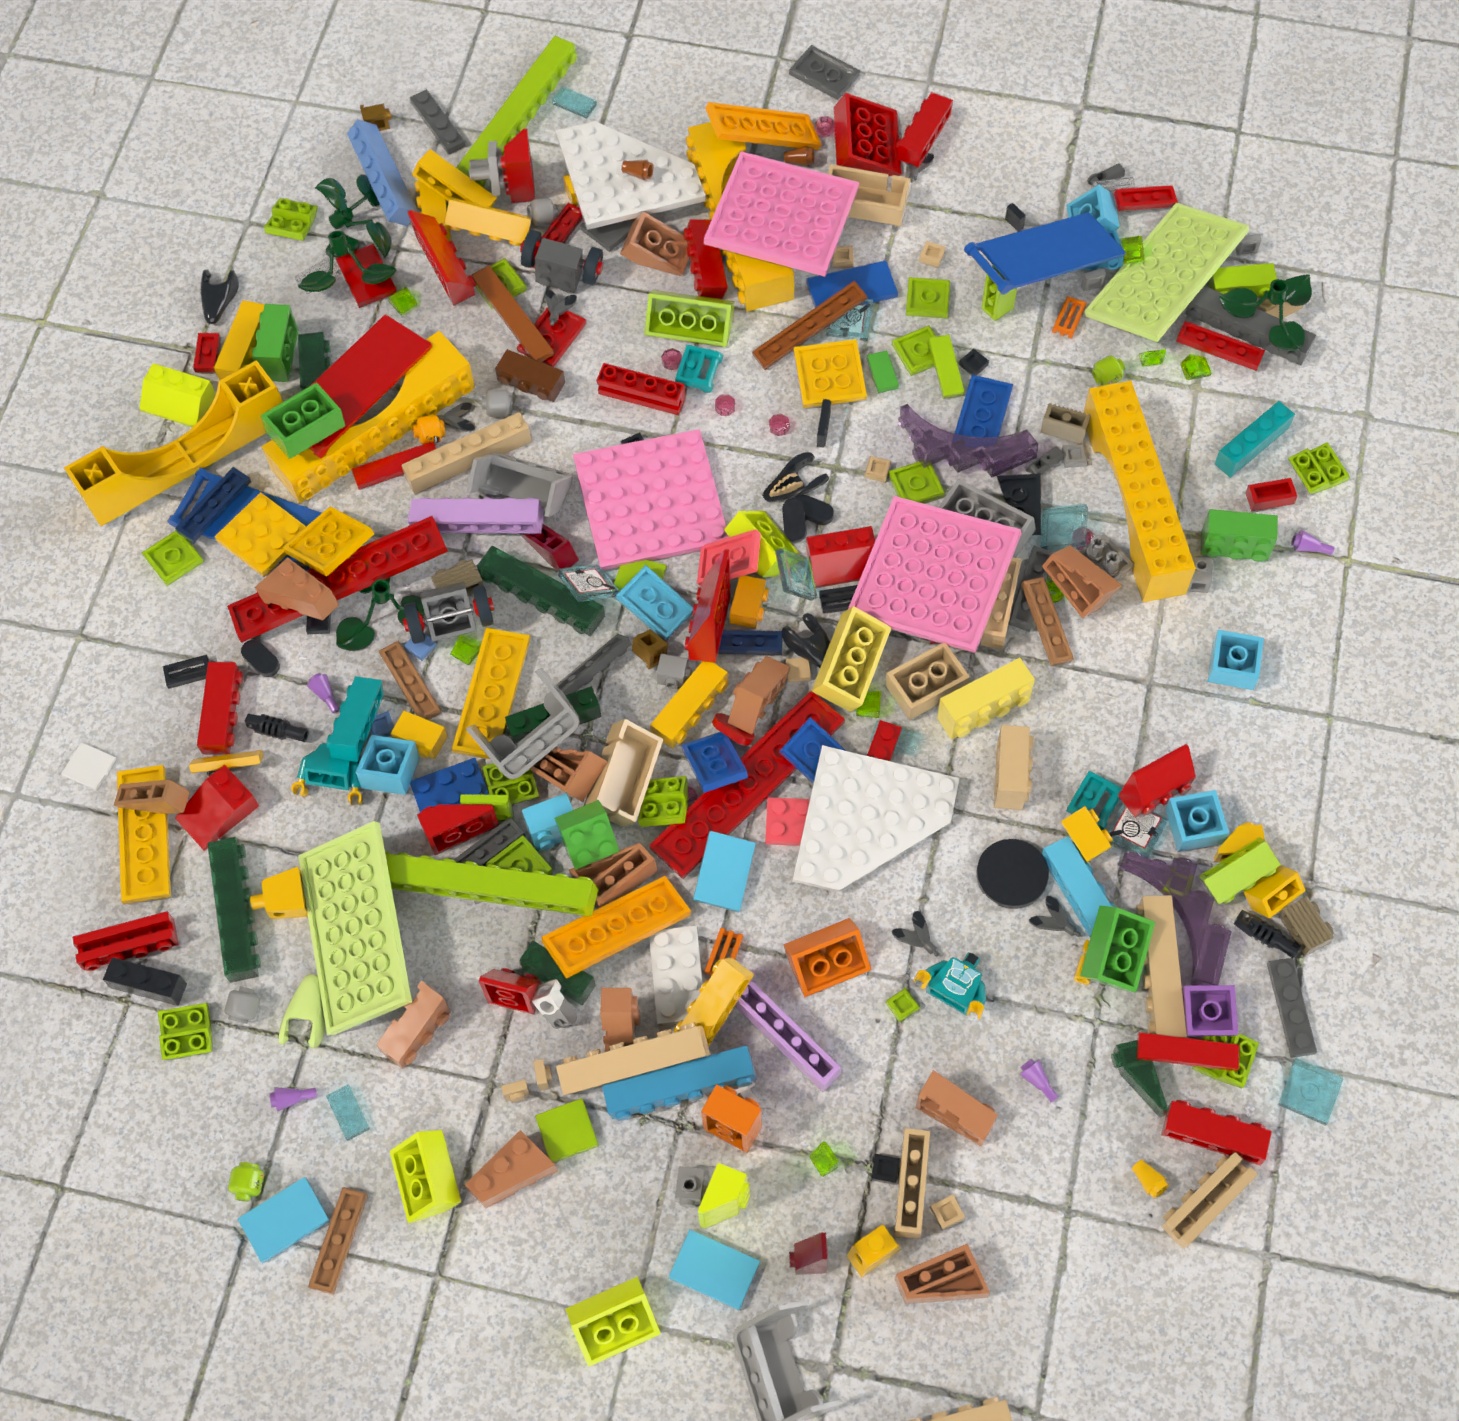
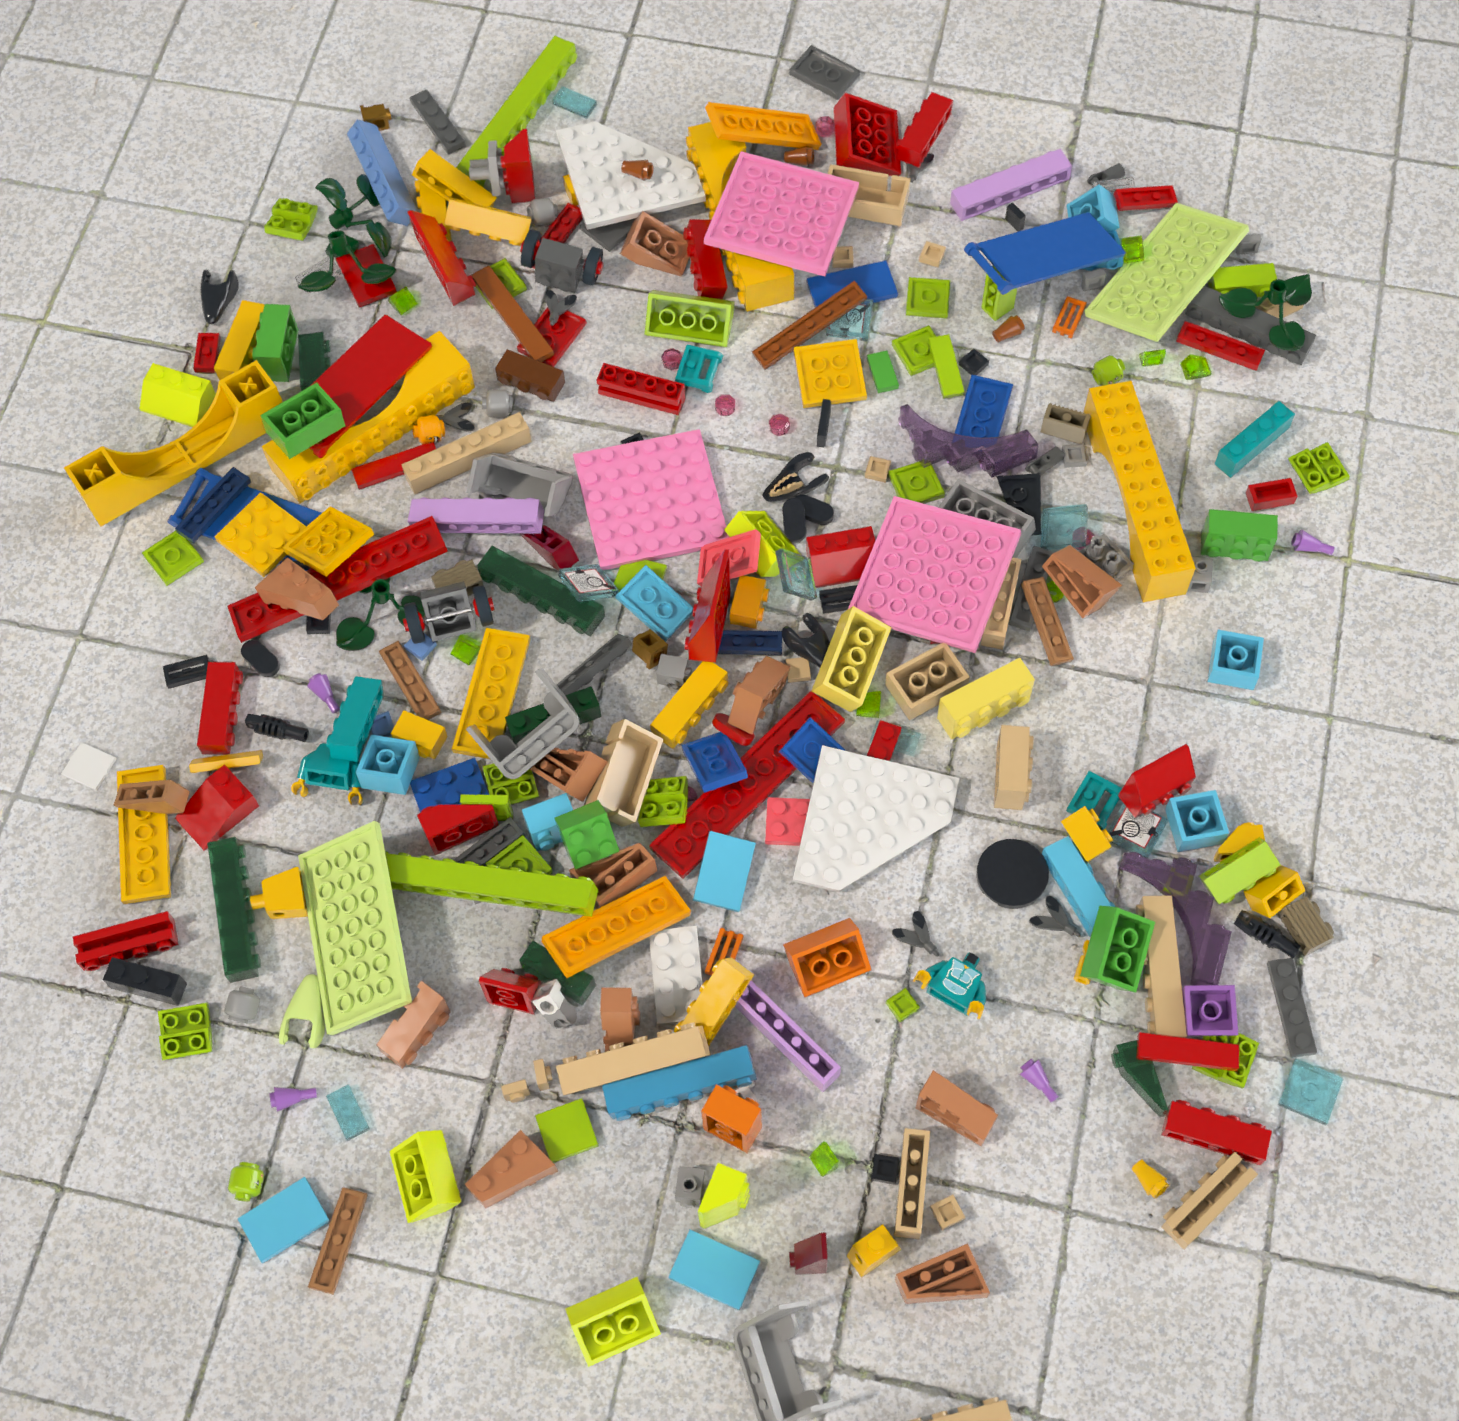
none -> lavender brick [950,149,1072,221]
none -> dark orange cone [992,315,1025,343]

